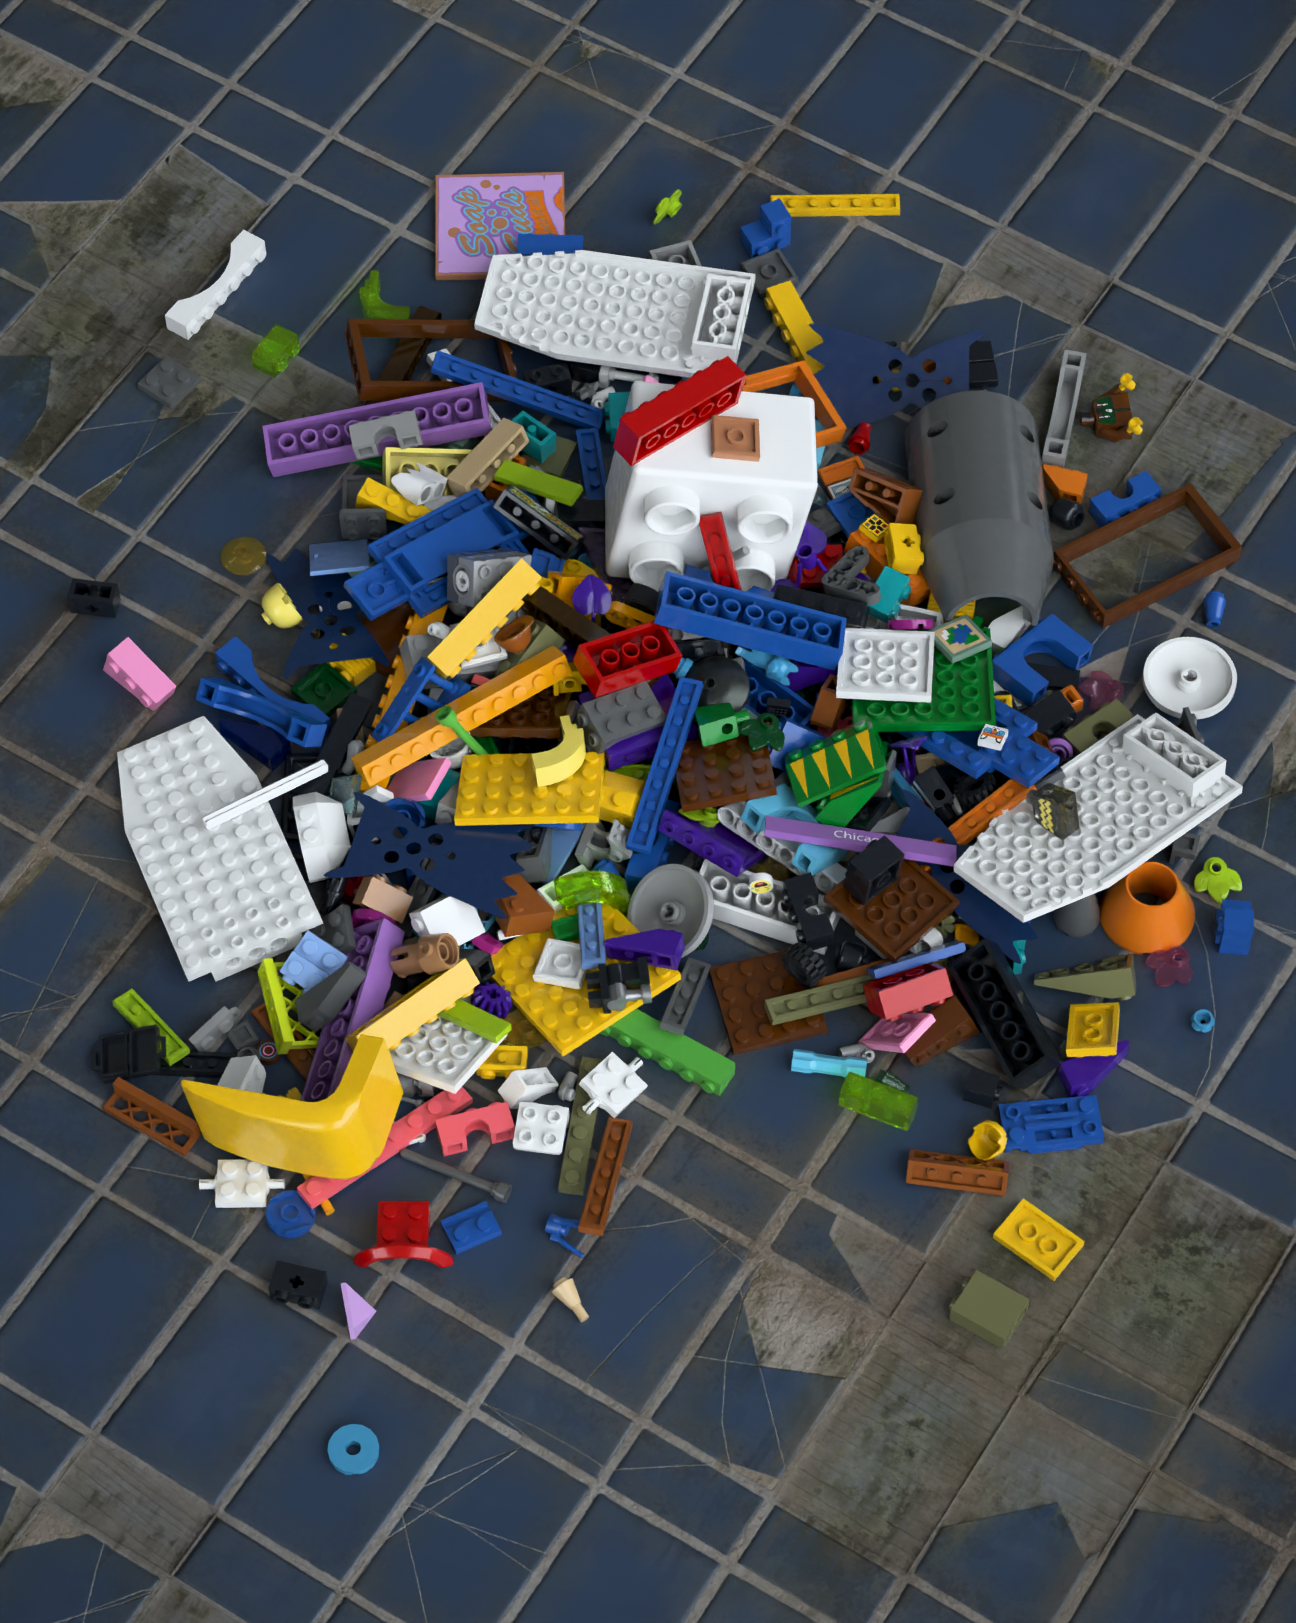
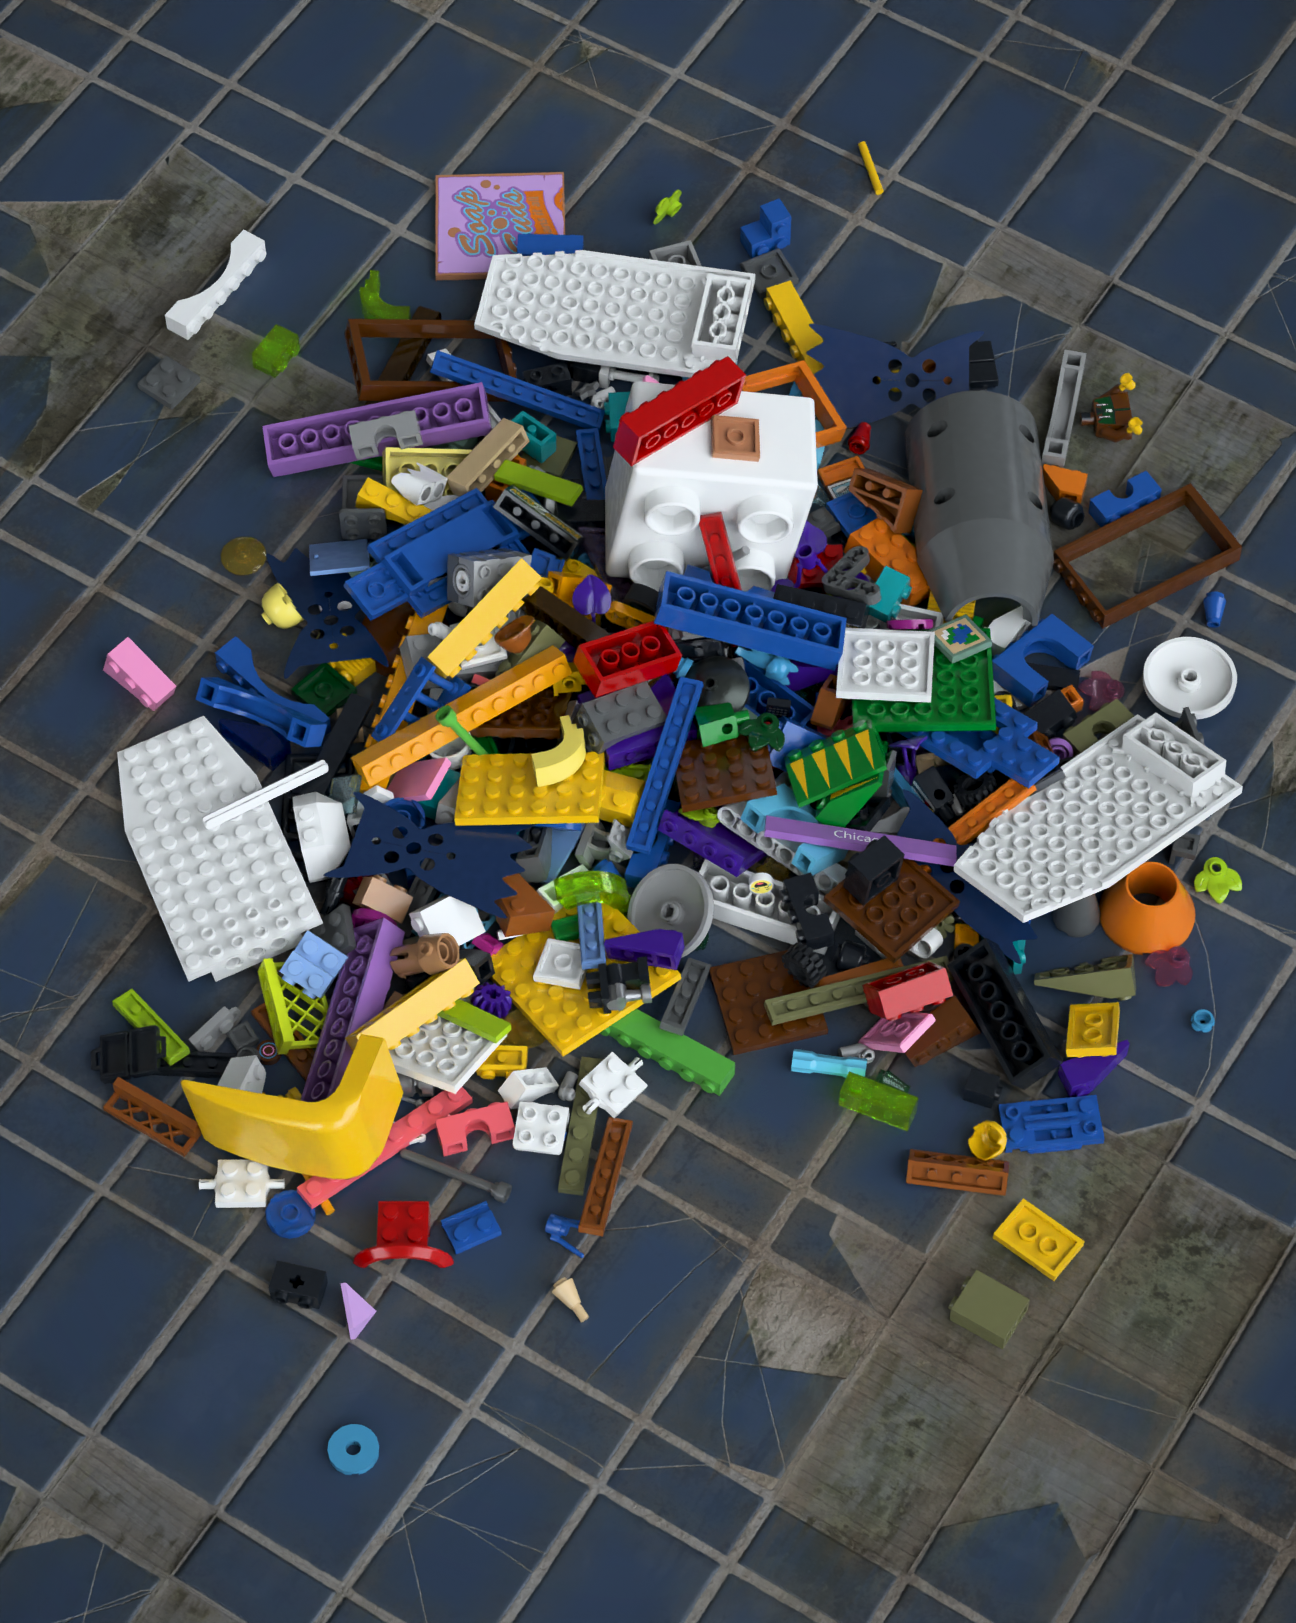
black brick [68,578,121,618] -> none
dark grey slope [295,961,366,1032] -> none
light grey arm [341,740,364,775] -> none
yellow tile [770,194,900,217] -> none
yellow tile [859,513,889,542] -> none
blue tile [867,940,966,979] -> none
yellow brick [884,523,924,575] -> none
tile [978,724,1008,751] -> none
clear smoke torso [1026,783,1079,840] -> none
blue brick [1214,899,1254,955] -> none
none -> yellow bar [858,141,884,195]

